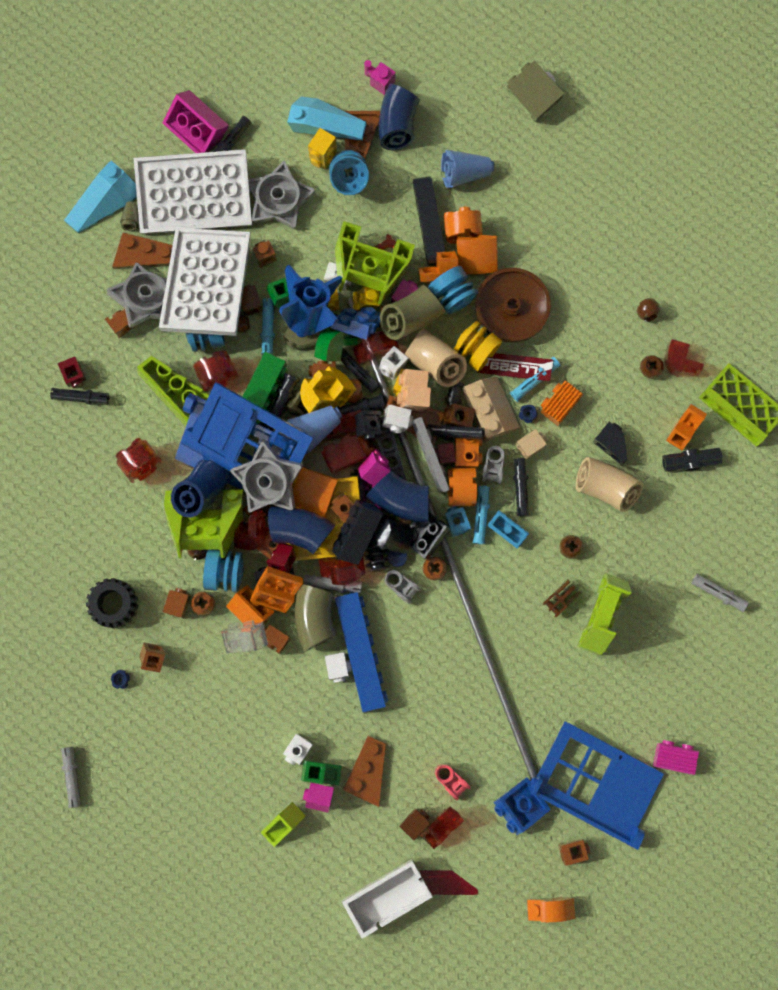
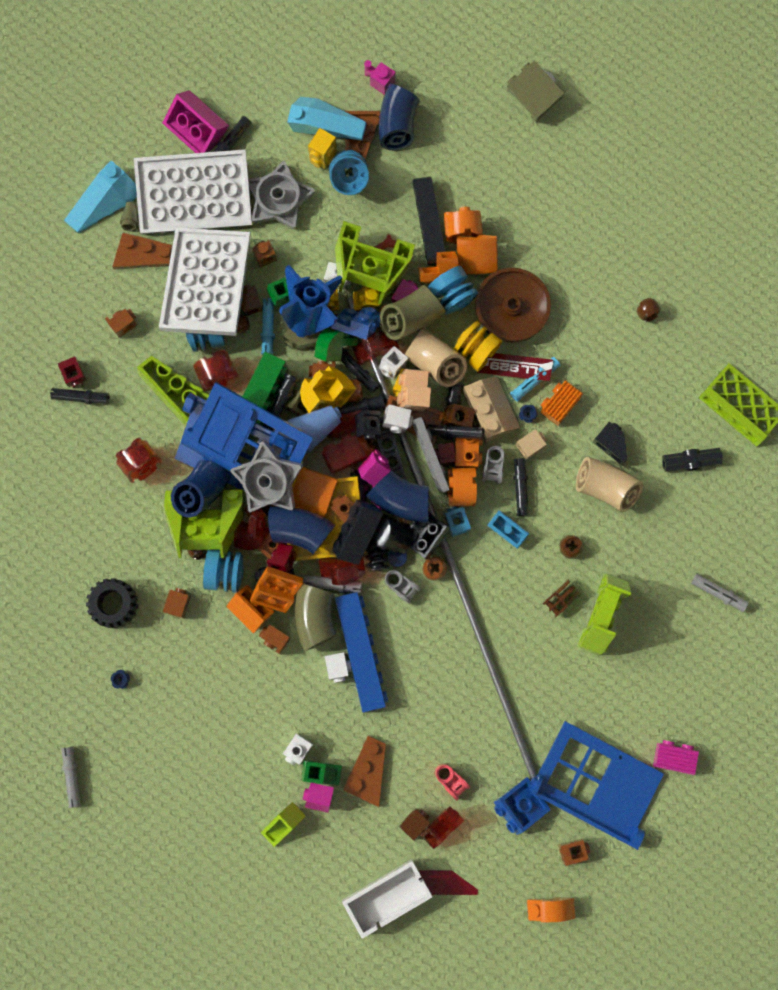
light grey plate [107,263,167,328] -> none
dark orange brick [140,642,165,673] -> none
dark orange piece [191,591,215,616] -> none
clear brick [221,620,268,654] -> none
medium blue cone [441,150,494,188] -> none
medium azure pin [473,486,490,545] -> none
reddish brown piece [640,355,664,379] -> none
clear red brick [664,339,704,377] -> none
orange brick [666,404,707,451] -> none

